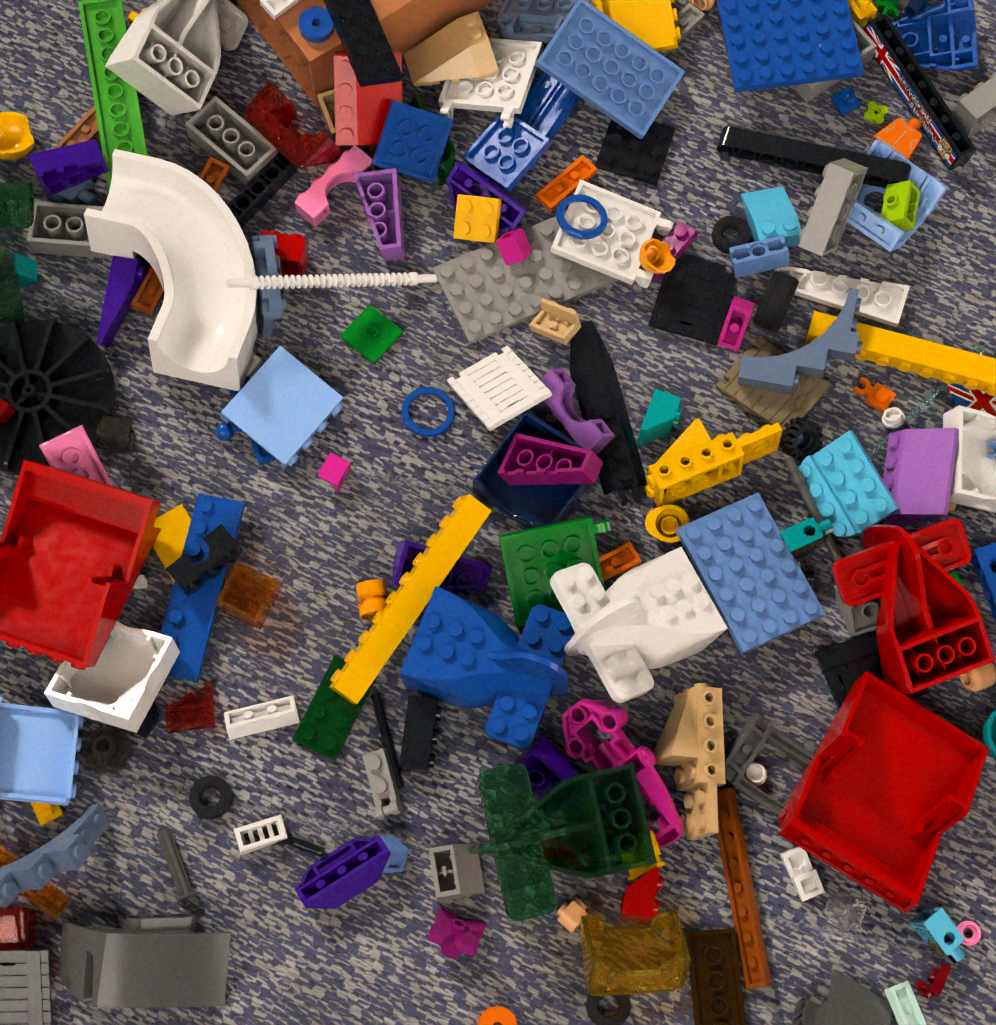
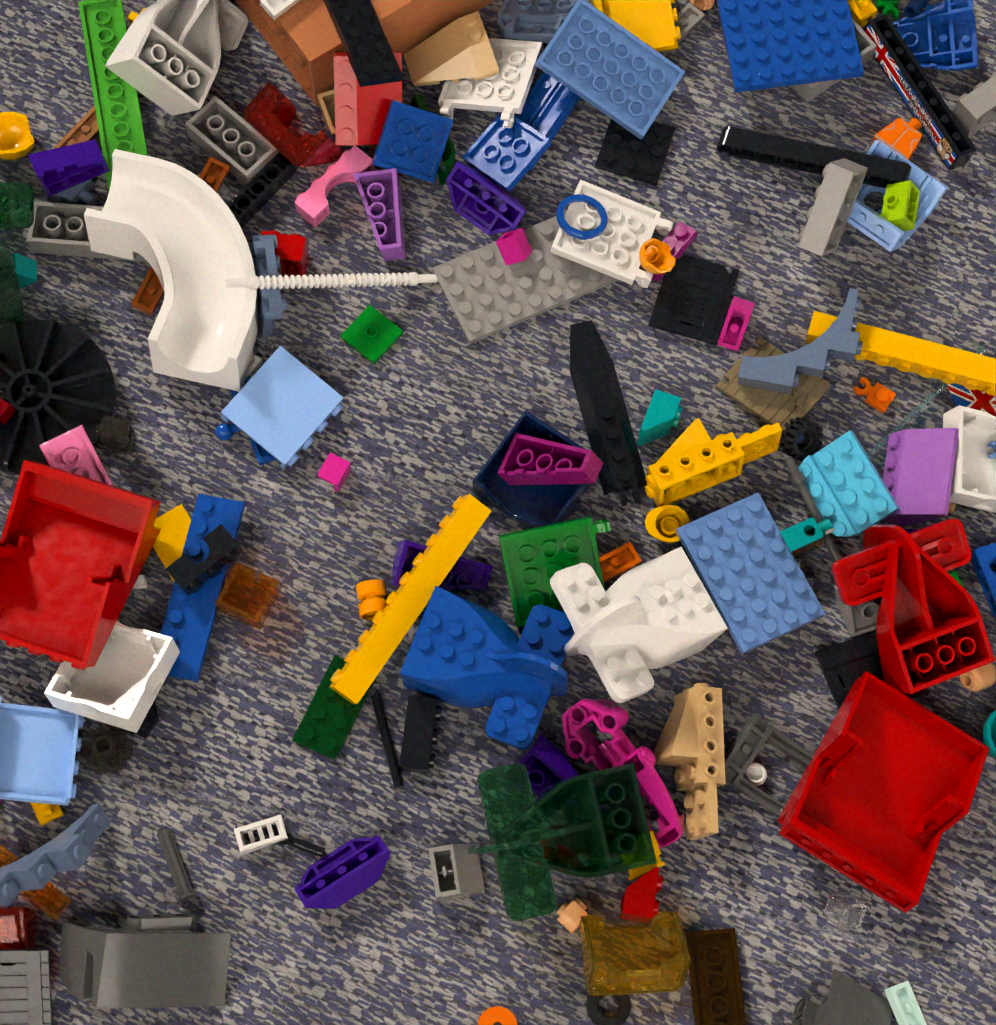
dark purple wedge [96,256,147,348] -> none
clear red wing [165,681,216,734] -> none
black tyre [189,775,233,819] -> none
white slope [224,695,300,740] -> none
blue piece [298,7,334,43] -> none
light grey plate [362,748,403,820] -> none
medium blue panel [380,835,409,873] -> none
blue piece [401,387,455,437] -> none
magenta plant [427,908,486,959] -> none
white door [447,346,552,431] -> none
yellow plate [453,194,502,243] -> none
tan bracket [529,298,581,345] -> none
orange plate [536,155,598,212] -> none
medium lavender arch [540,368,615,454] -> none
black tyre [712,216,751,254] -> none
dark orange plate [717,788,772,990] -> none
medium blue piece [729,235,790,278] -> none
medium azure slope [741,186,801,247] -> none
black tyre [753,271,799,332] -> none
white wing [775,266,910,328] -> none
white slope [779,846,825,901] -> none
blue tile [831,88,861,116] -> none
lime plate [864,102,888,124] -> none
white plate [882,407,905,428] -> none
medium azure torso [908,907,965,964] -> none
dark red bracket [912,964,951,999] -> none
bright pink plate [957,921,981,946] -> none

